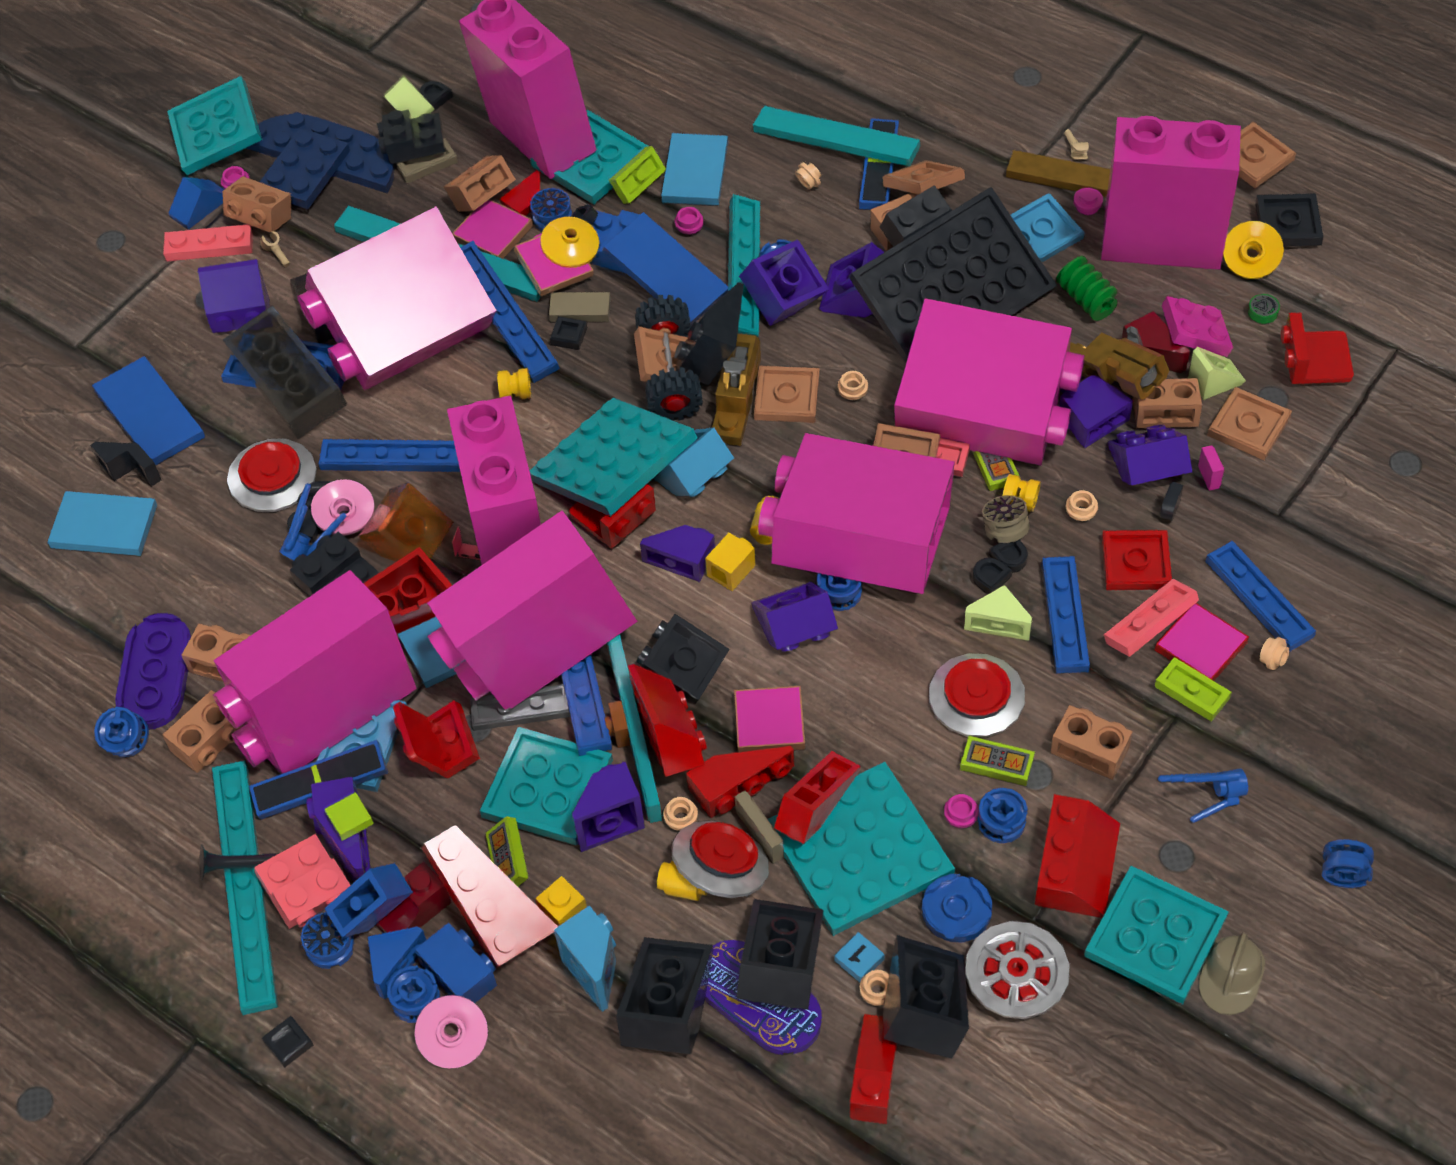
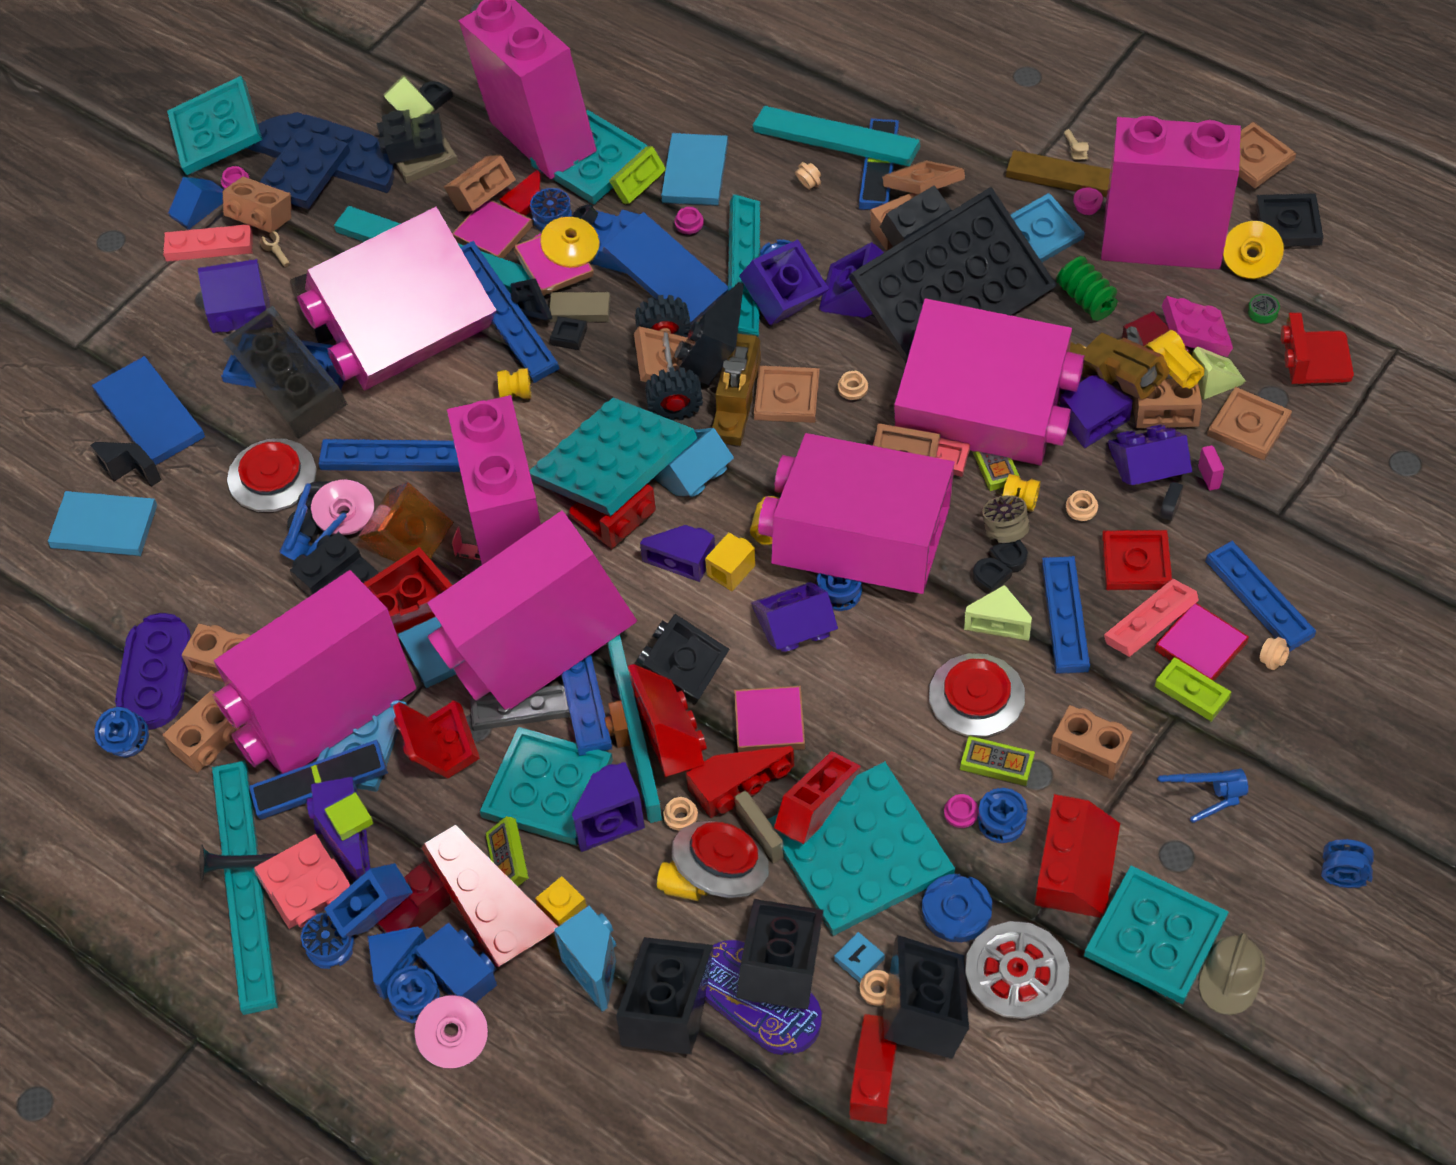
black tile [262,1016,314,1068] -> none
none -> black piece [511,278,553,320]
none -> yellow piece [1144,330,1204,389]

